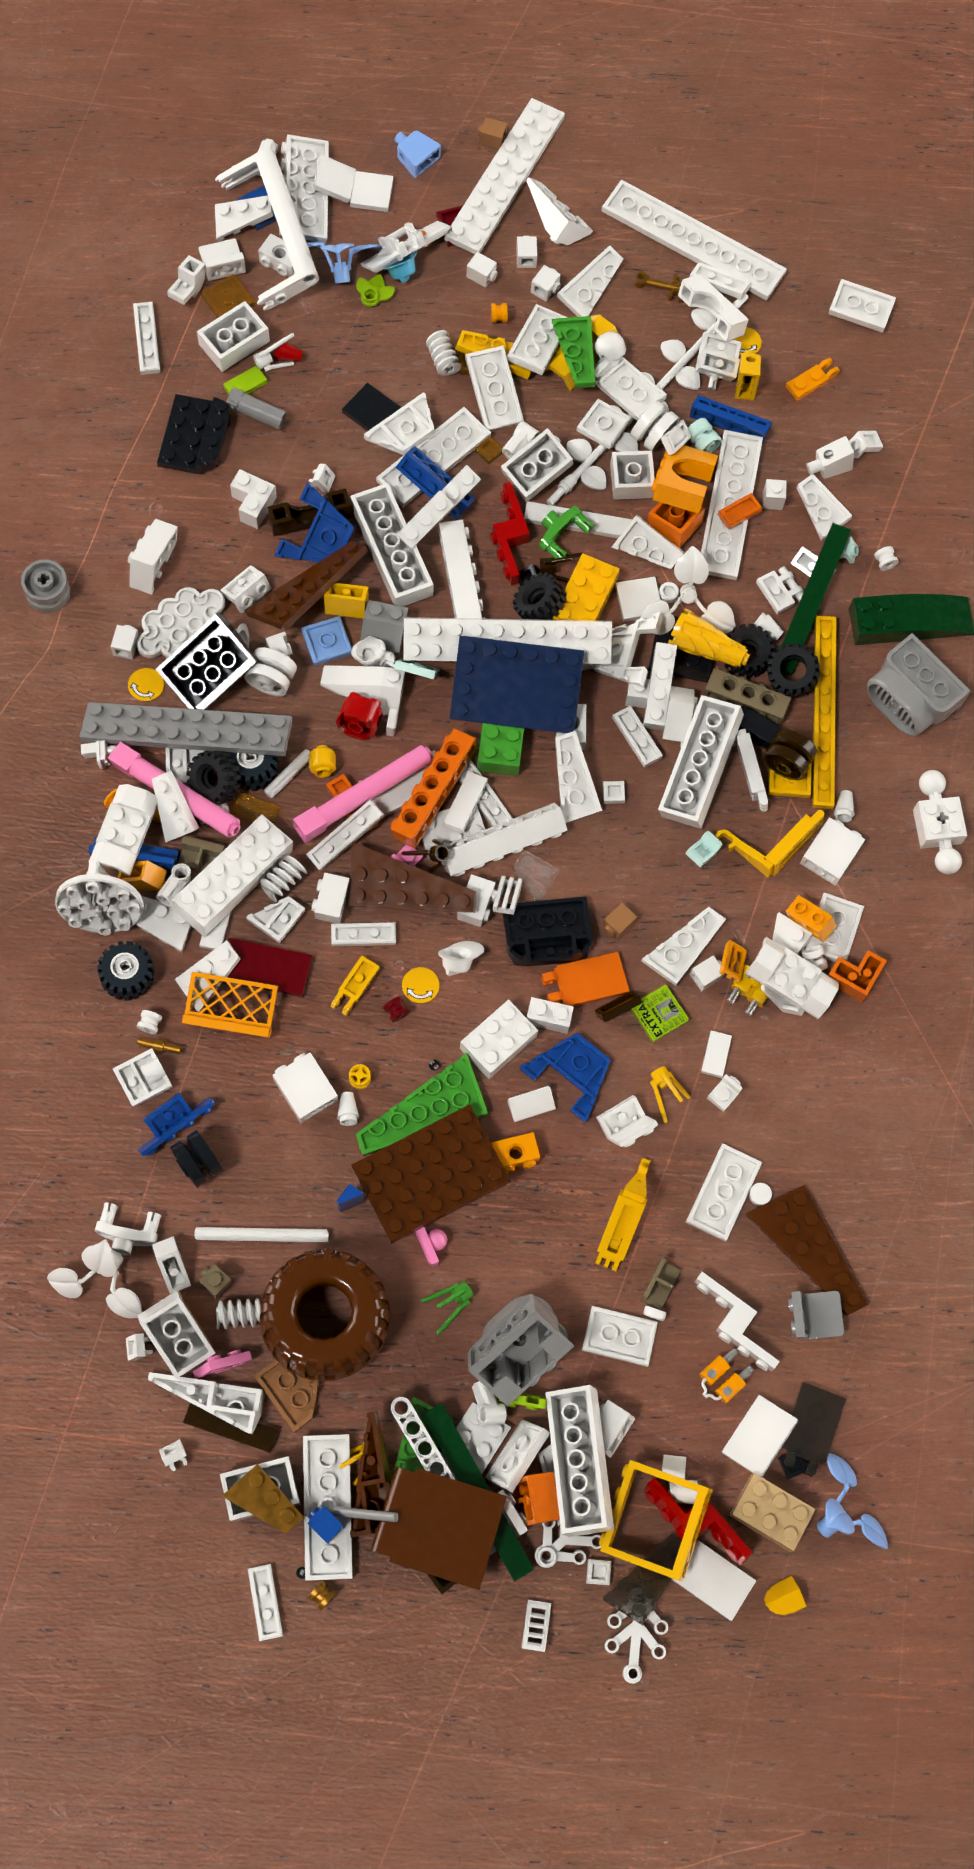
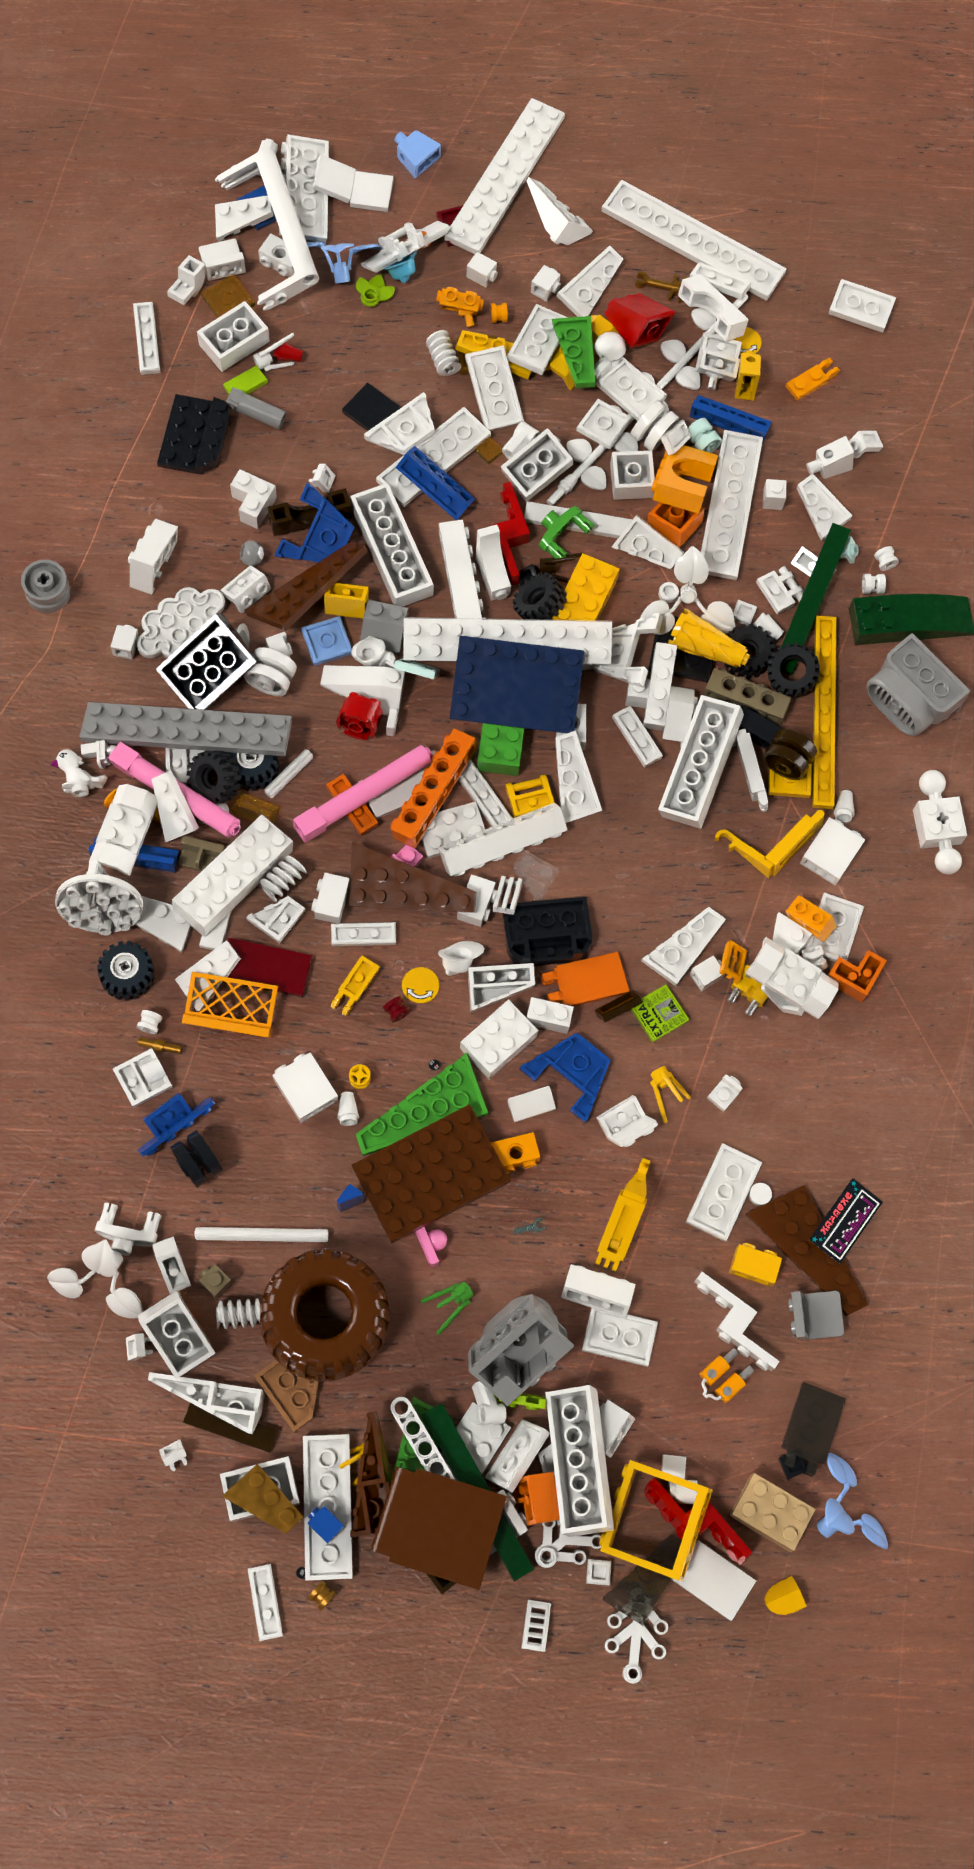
light orange slope [117,860,167,892] -> none
yellow sticker [128,668,164,701] -> none
white piece [156,863,191,907] -> none
bright pink wing [193,1349,252,1379] -> none
white tile [306,799,385,871] -> none
yellow head [309,745,336,778] -> none
light grey bar [333,1506,398,1522] -> none
white bracket [397,465,481,549] -> none
dark brown plant [401,839,450,873] -> none
white tile [443,771,488,833] -> none
medium nougat brick [477,117,507,150] -> none
white brick [516,236,537,268] -> none
white tile [602,781,625,804] -> none
medium nougat brick [603,903,637,940] -> none
white tile [615,577,661,622] -> none
dark tan panel [640,1257,681,1310] -> none
white tile [643,1306,667,1321] -> none
light aqua bracket [685,831,723,868] -> none
white tile [701,1031,732,1078] -> none
orange tile [717,493,763,530] -> none
white tile [722,1395,798,1477] -> none
none -> white animal [50,749,108,797]
none -> light grey piece [240,541,264,566]
none -> light orange brick [436,287,484,328]
none -> white wedge [468,963,535,1013]
none -> white arch [476,525,511,601]
none -> yellow plate [505,774,555,818]
none -> clear light blue hand [513,1218,546,1234]
none -> white brick [561,1264,636,1318]
none -> red slope [604,293,675,348]
none -> yellow brick [729,1243,782,1287]
none -> white tile [733,600,757,626]
none -> black sticker [809,1178,883,1264]
none -> white wheel [862,574,886,594]

